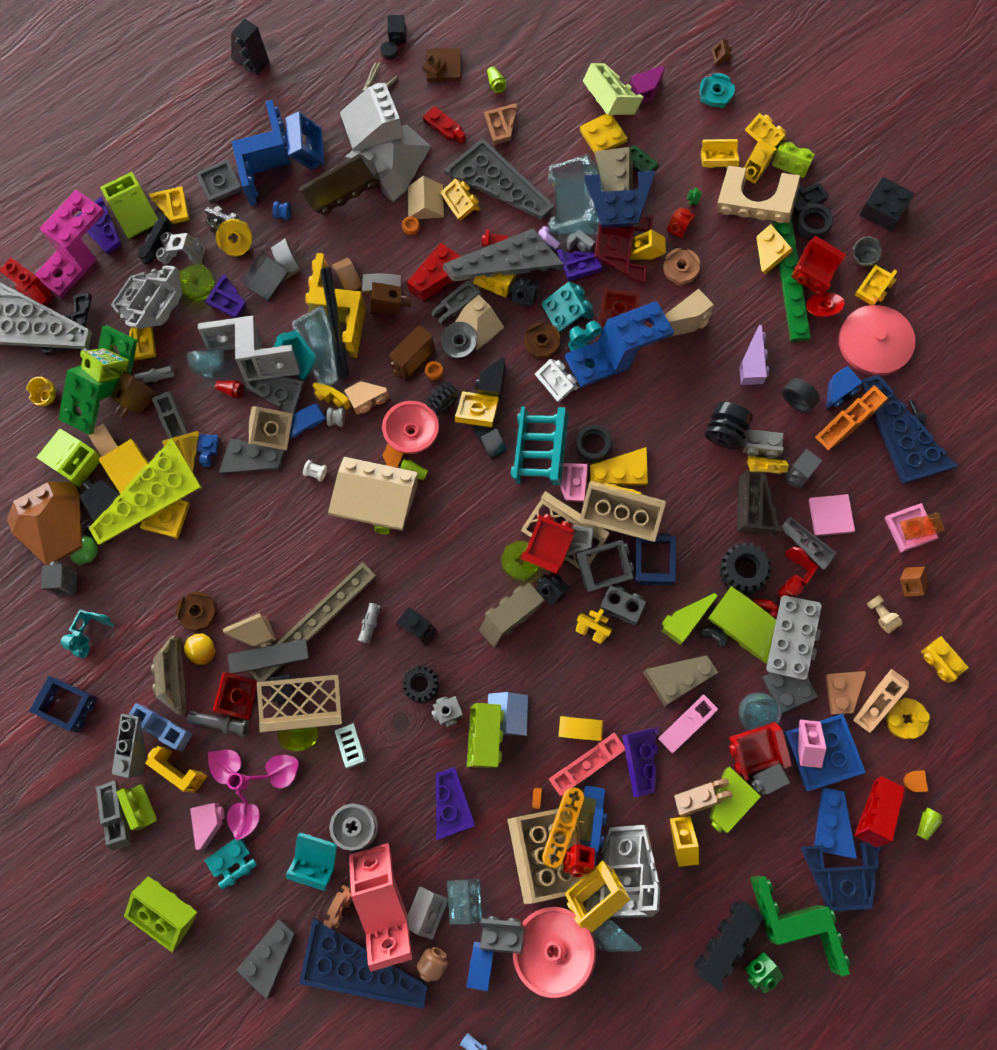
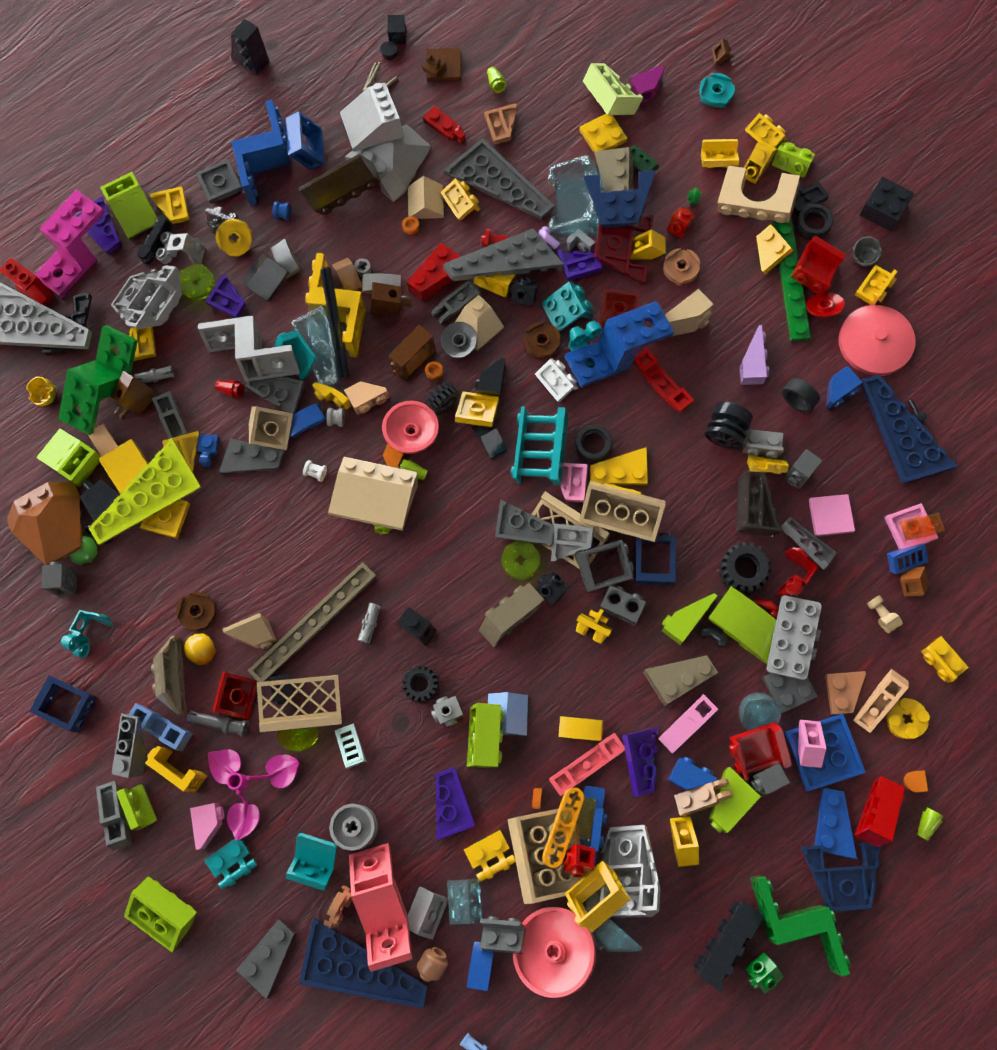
lime torso [80,348,129,382] -> none
clear light blue cylinder [187,349,225,378] -> none
dark grey tile [228,639,310,674] -> none
red panel [520,514,576,574] -> none
orange slope [815,385,889,450] -> none
none -> light grey bush [354,258,371,277]
none -> yellow plate [464,830,516,882]
none -> dark grey wing [495,499,554,545]
none -> red slope [633,348,695,412]
none -> blue slope [667,757,717,791]
none -> blue slope [887,543,929,574]

